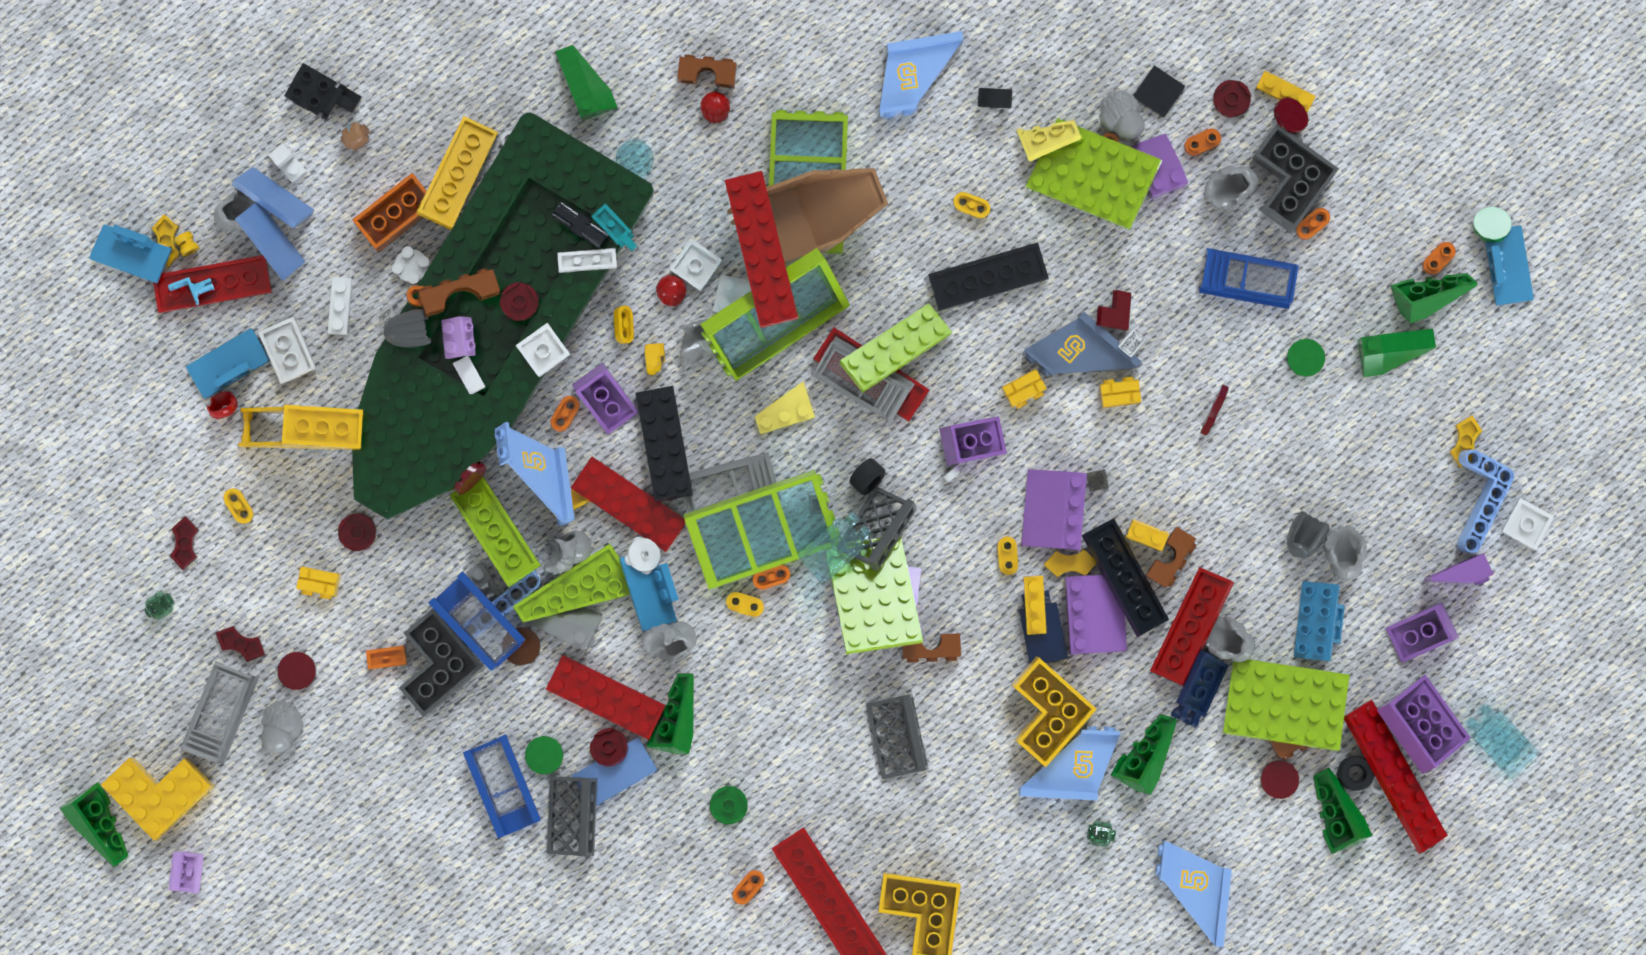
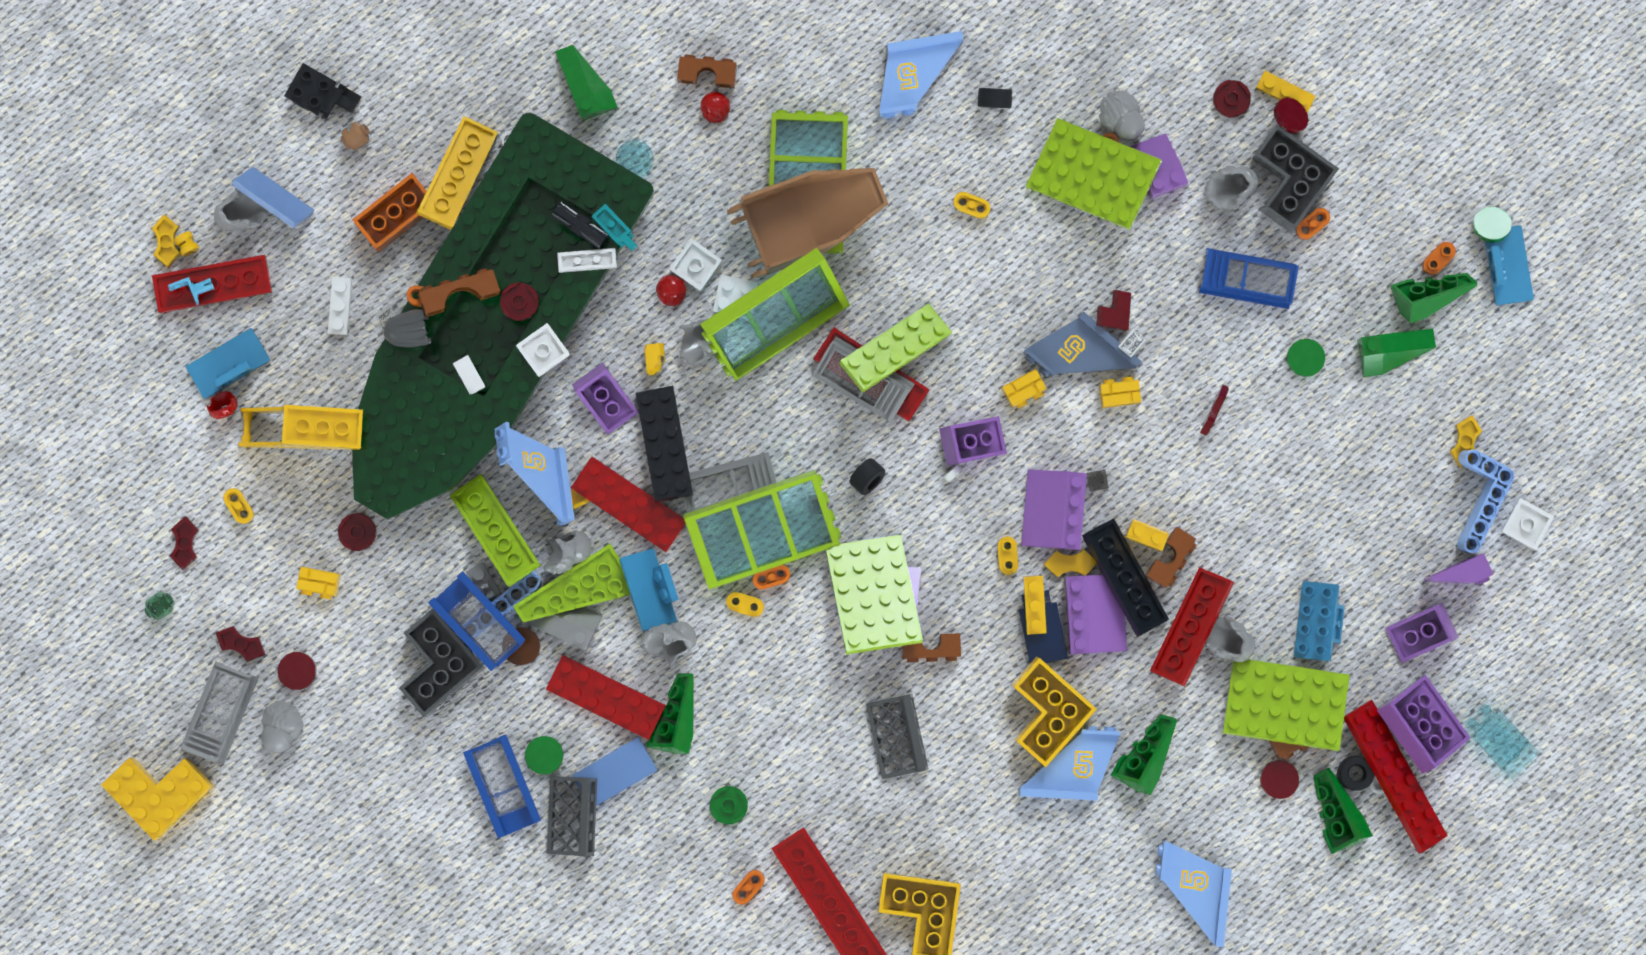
green wedge [60,782,128,867] -> none
dark azure bracket [89,224,172,283] -> none
lavender bracket [169,851,204,893] -> none
medium blue tile [235,202,305,281] -> none
white plate [258,317,317,385] -> none
white slope [268,143,308,184] -> none
orange plate [366,646,407,670] -> none
white piece [392,246,430,284] -> none
lavender bracket [441,316,475,359] -> none
dark red tile [454,462,486,495] -> none
orange plate [550,396,580,432] -> none
dark red tile [590,728,628,767] -> none
yellow plate [613,305,634,344] -> none
white piece [624,537,660,575] -> none
red plate [725,171,799,328] -> none
light yellow wing [755,381,815,435] -> none
clear light blue tile [797,511,873,585] -> none
dark grey fence [837,486,916,572] -> none
black plate [928,242,1049,311] -> none
light yellow wing [1016,120,1082,162] -> none
clear green head [1087,821,1116,847] -> none
black tile [1133,65,1185,118] -> none
dark blue tile [1171,650,1229,728] -> none
orange plate [1184,128,1221,156] -> none
dark grey hair [1287,511,1330,558] -> none
light grey hair [1324,525,1367,580] -> none

